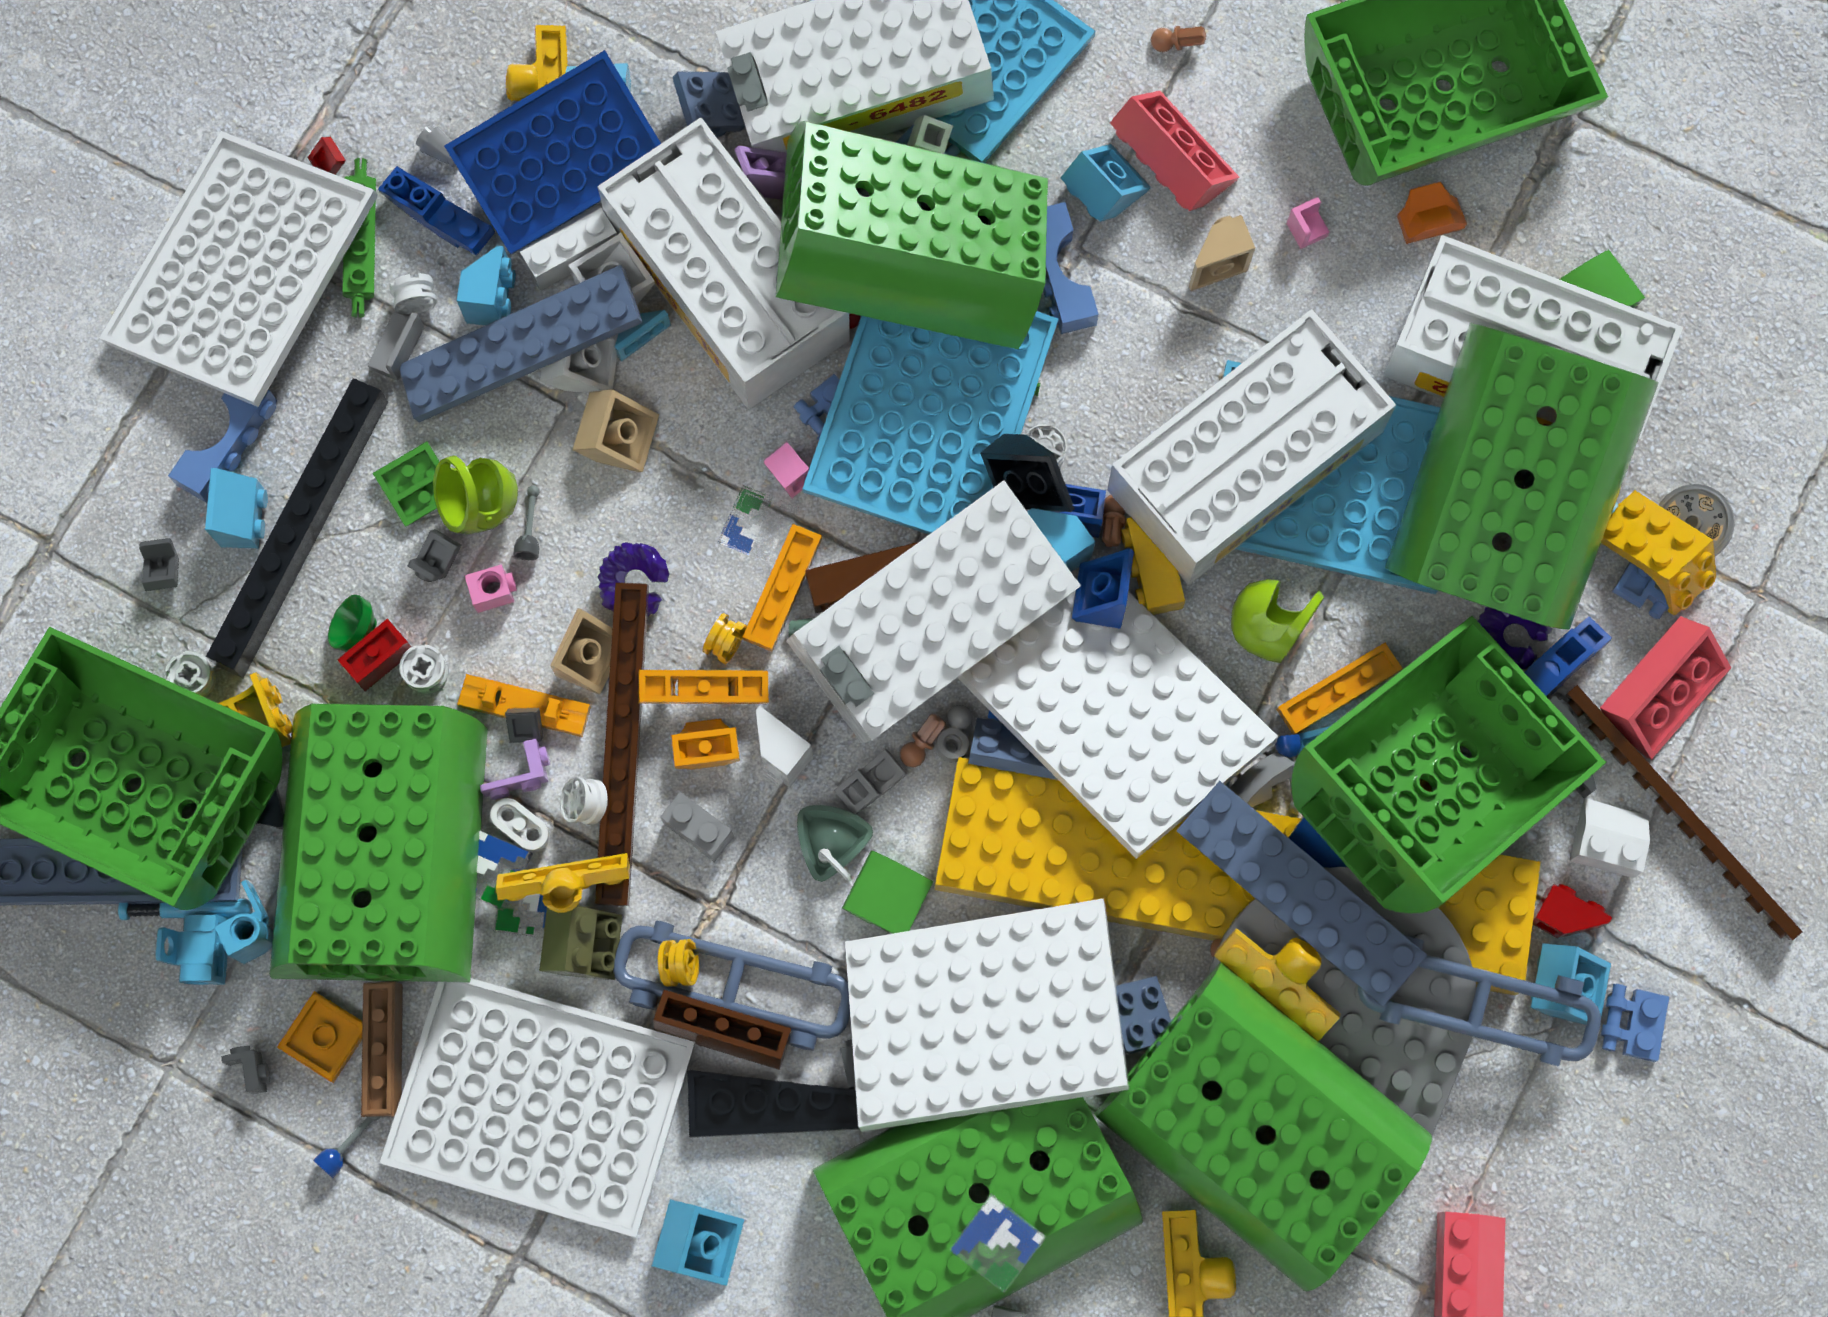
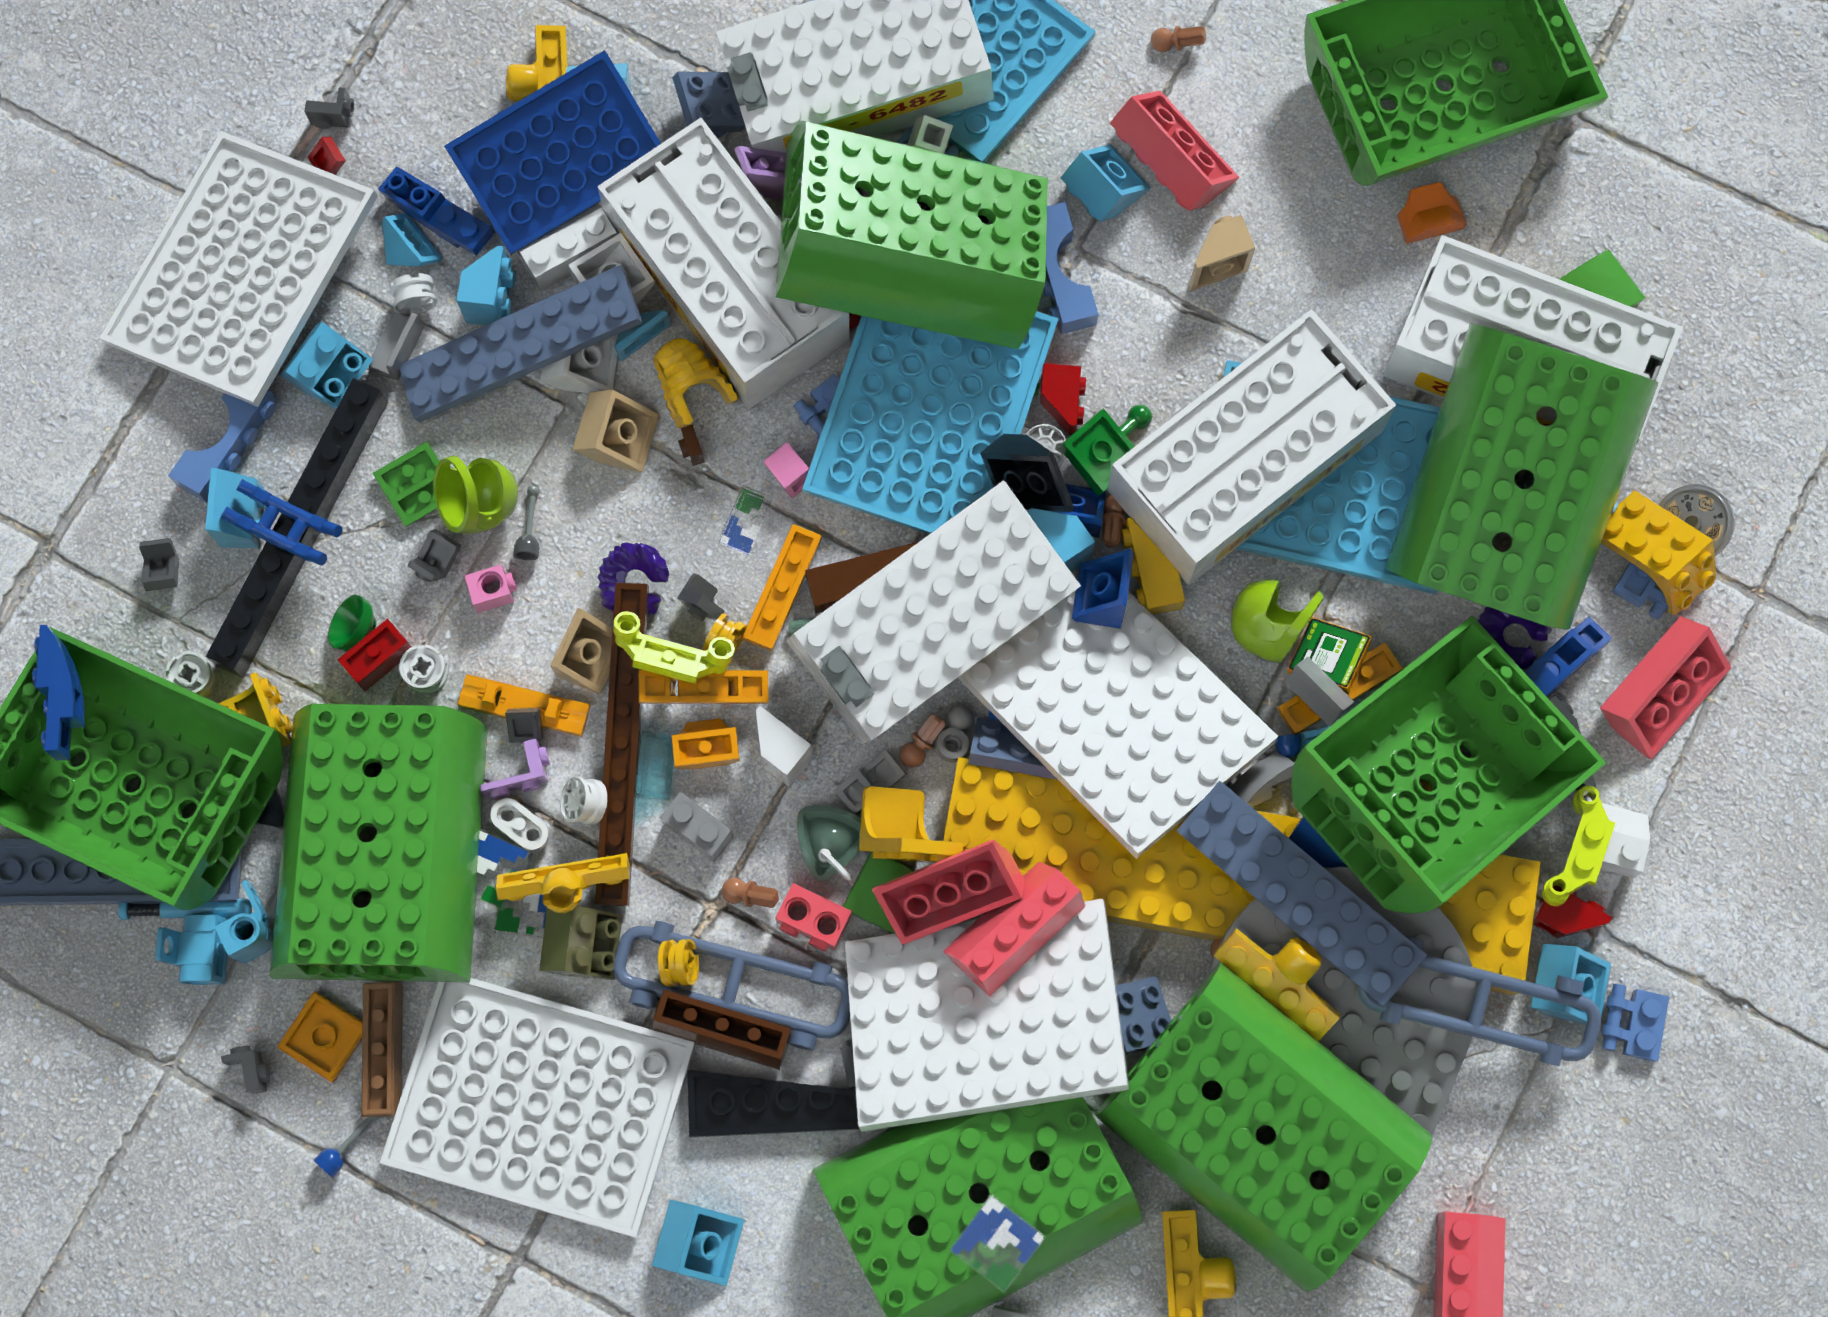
bright green plate [342,158,376,318] -> none
light grey cone [416,125,456,167] -> none
bright pink panel [1286,197,1329,249] -> none
reddish brown plate [1565,685,1803,940] -> none
none -> blue slope [32,625,85,761]
none -> blue piece [220,479,343,566]
none -> medium azure slope [279,322,374,410]
none -> dark grey bracket [304,87,354,129]
none -> medium azure slope [382,213,442,266]
none -> neon yellow plate [613,612,735,684]
none -> clear light blue slope [636,731,674,801]
none -> yellow hair [653,338,738,428]
none -> dark grey bracket [677,573,724,621]
none -> reddish brown plate [678,424,705,466]
none -> nougat axle [721,878,779,908]
none -> coral brick [775,883,852,952]
none -> yellow bracket [859,786,963,862]
none -> coral slope [872,840,1025,945]
none -> coral slope [943,862,1085,997]
none -> red slope [1040,363,1086,435]
none -> green plate [1058,404,1152,495]
none -> light grey panel [1284,657,1354,726]
none -> tile [1287,617,1372,694]
none -> neon yellow plate [1542,786,1615,906]

